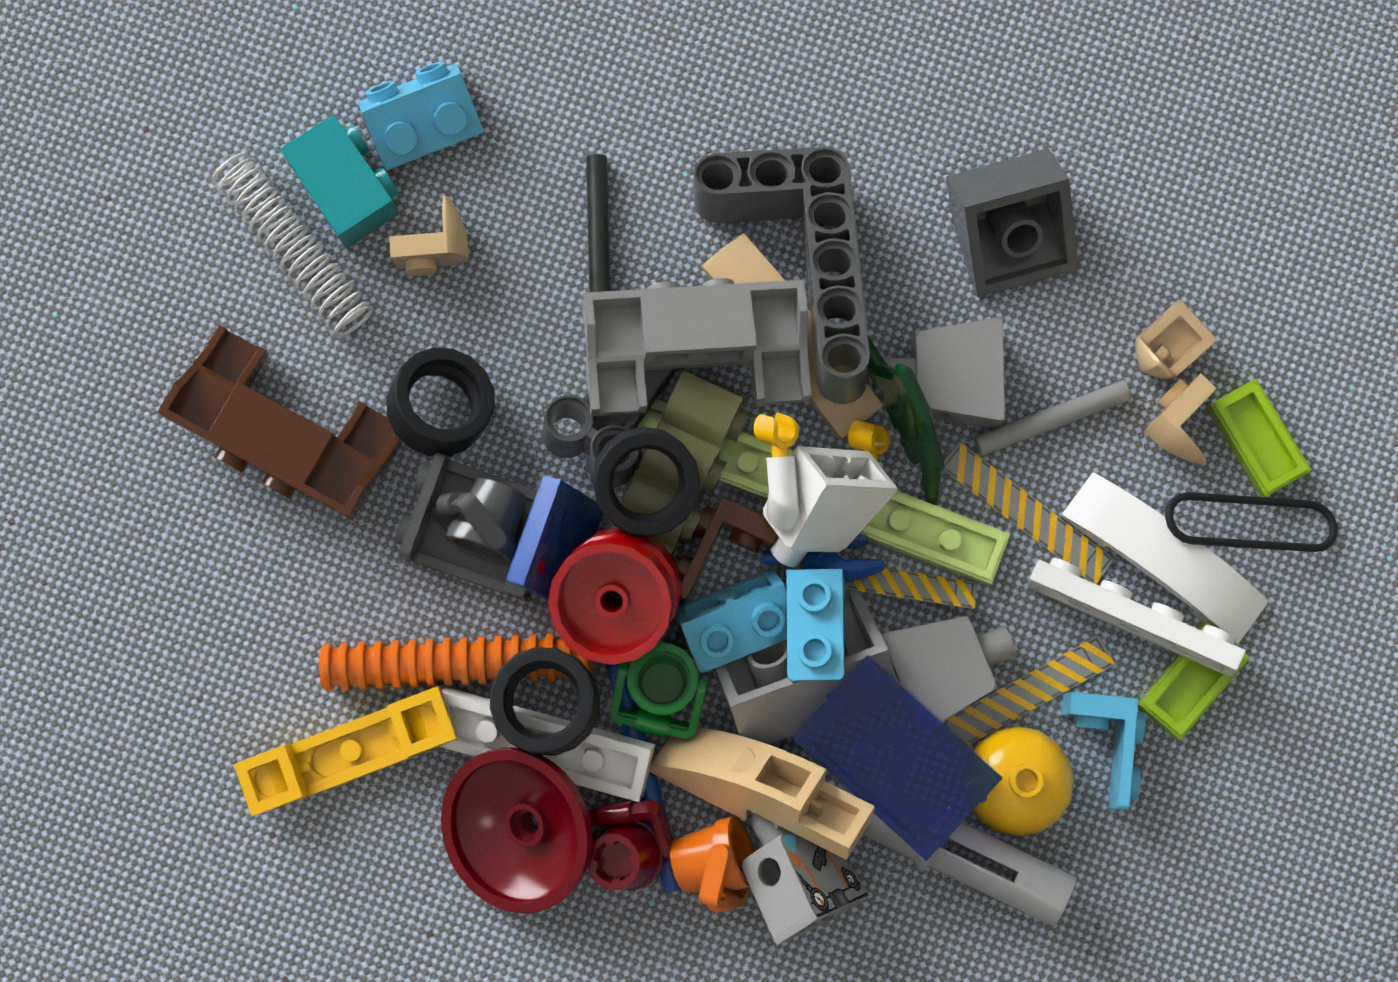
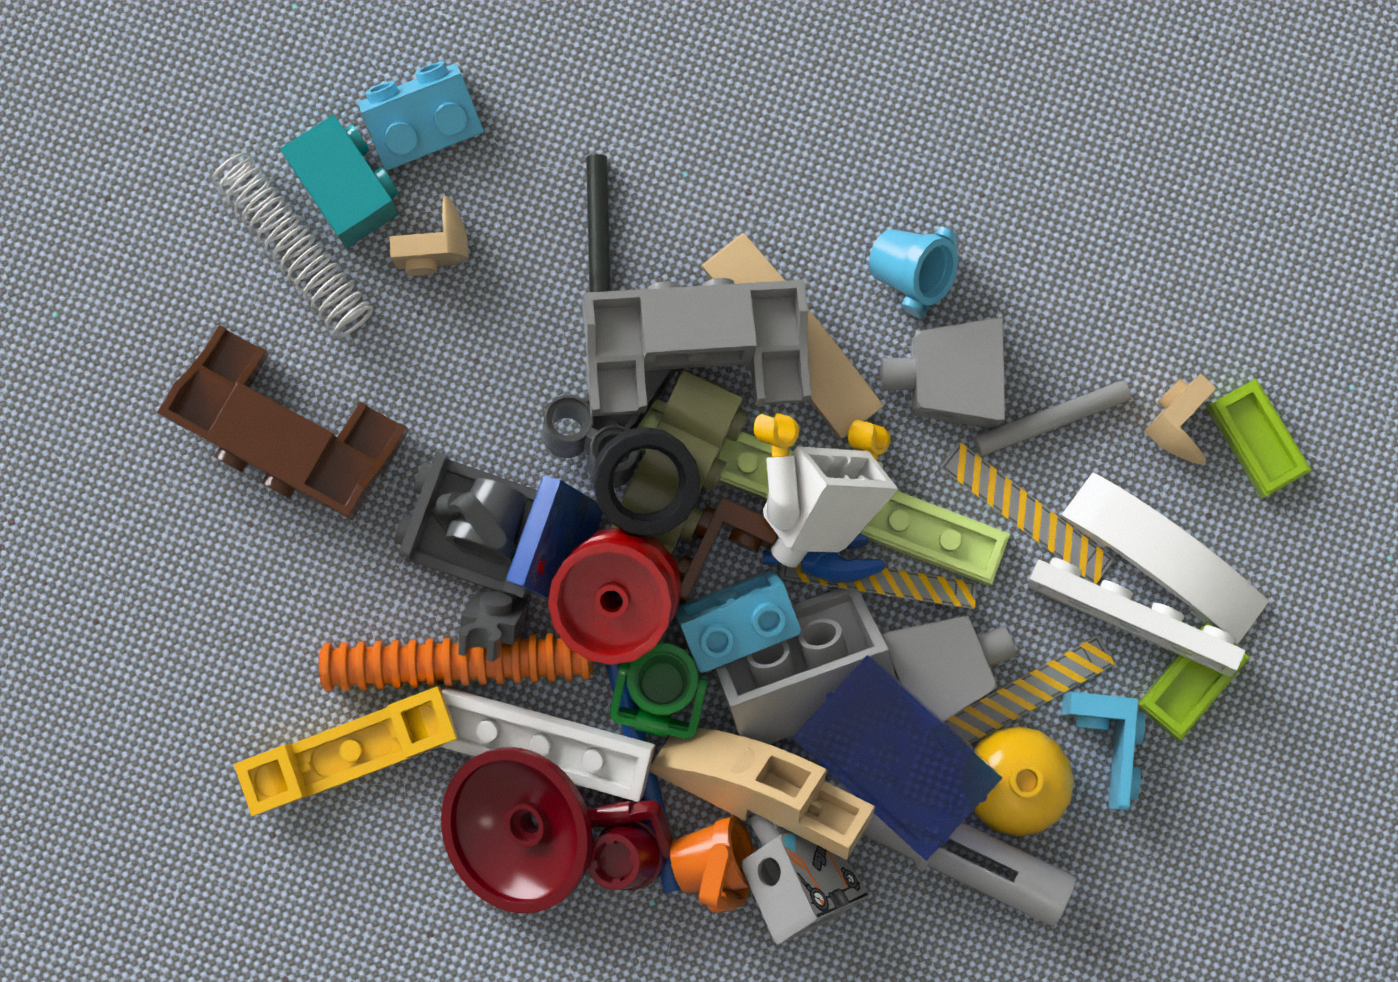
black tyre [386,347,495,457] -> none
black tyre [490,647,600,756] -> none
dark grey beam [693,147,870,404] -> none
medium azure bracket [786,569,846,682] -> none
dark green animal [868,335,945,505] -> none
dark grey slope [946,149,1079,297] -> none
tan plate [1135,299,1217,380] -> none
black piece [1165,492,1338,552] -> none
none -> dark grey plate [458,591,529,661]
none -> medium azure piece [869,226,959,320]

